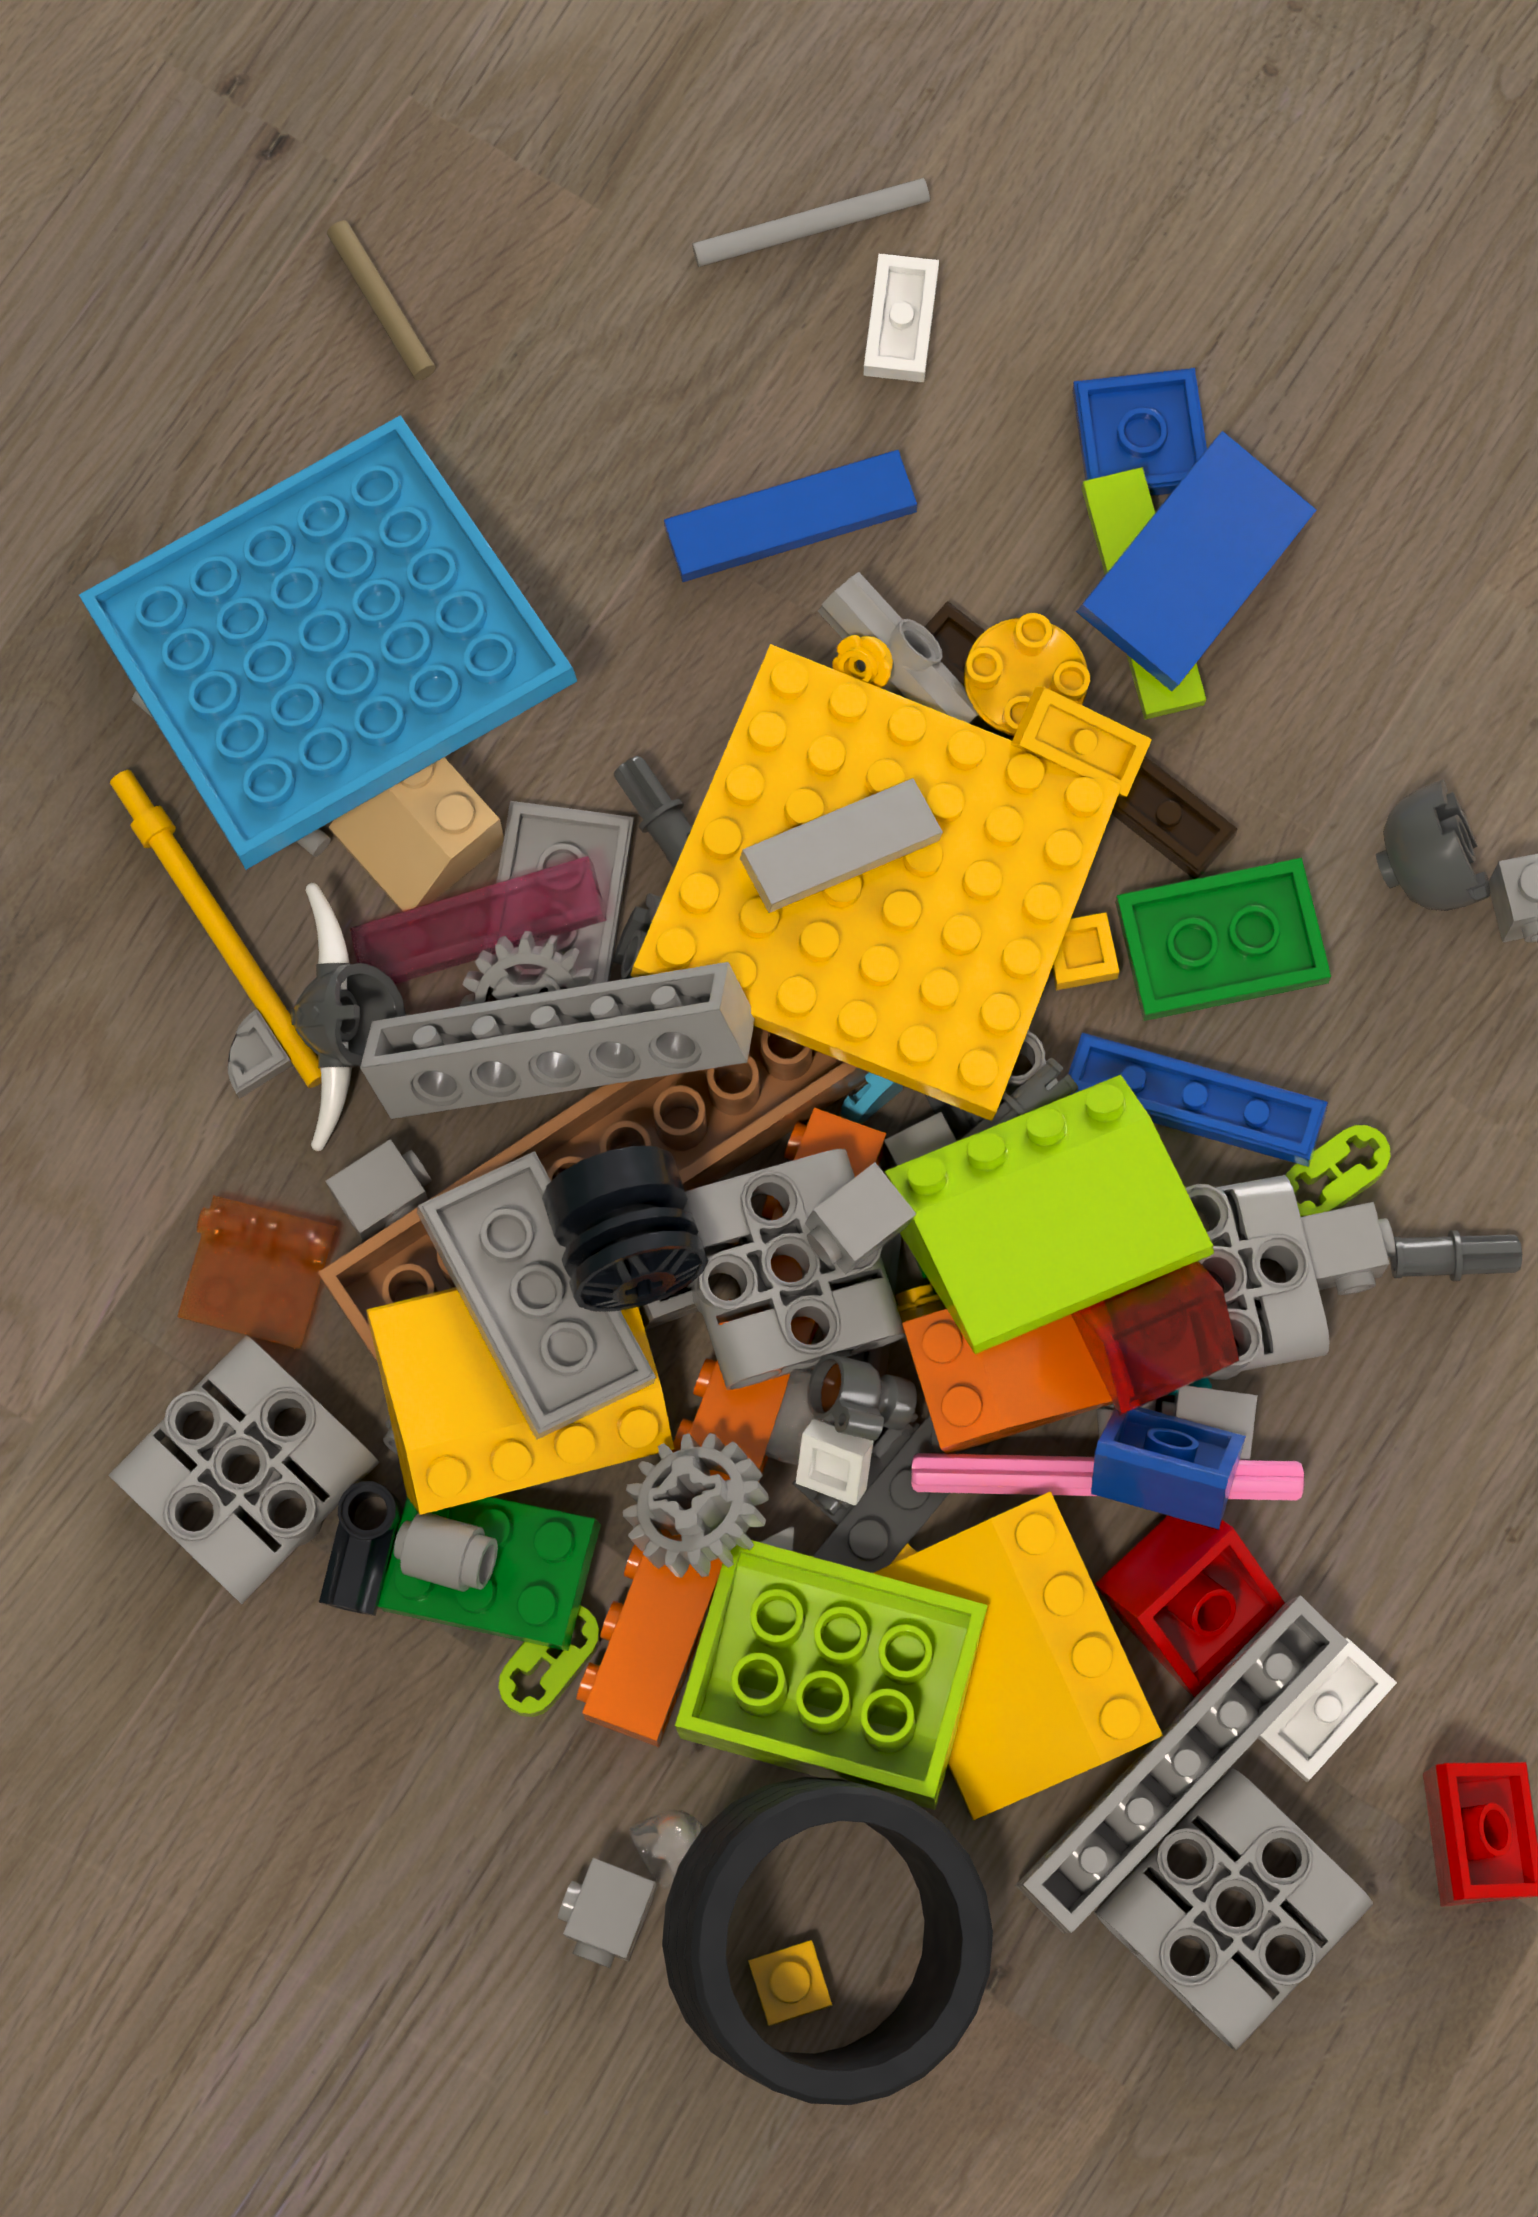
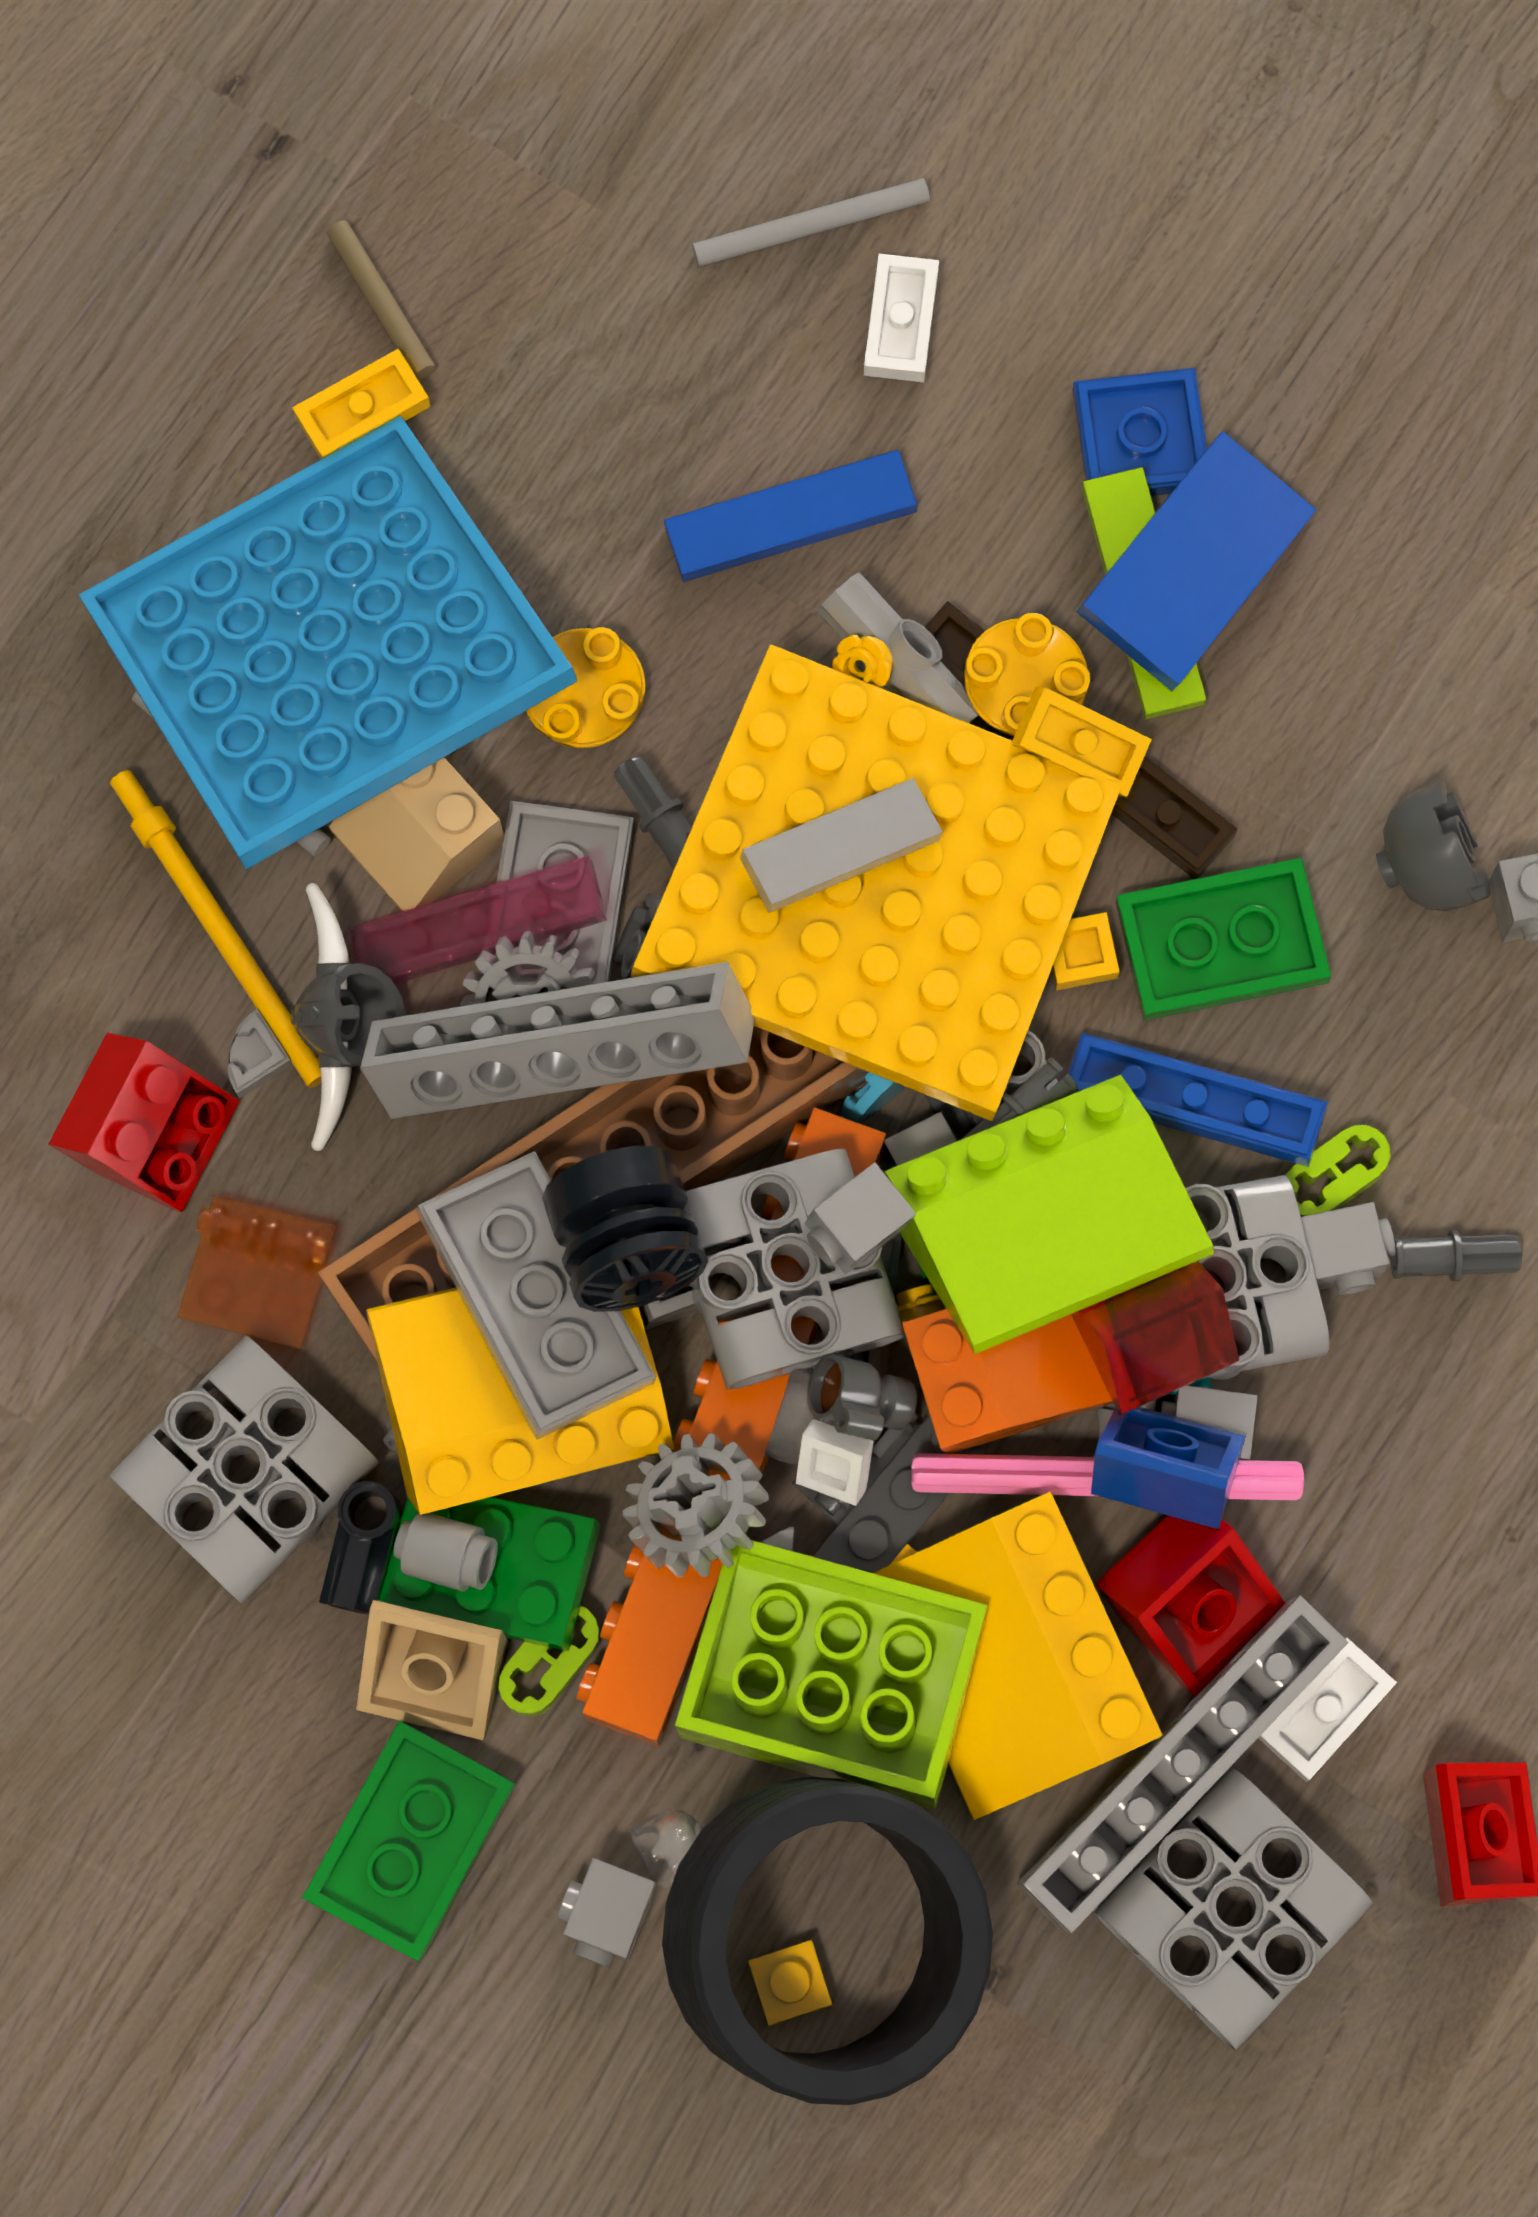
light grey brick [325,1139,432,1242] -> none
none -> red slope [48,1032,240,1212]
none -> yellow plate [292,349,431,459]
none -> green plate [302,1720,517,1963]
none -> tan slope [356,1600,509,1740]
none -> yellow dish [526,627,646,748]

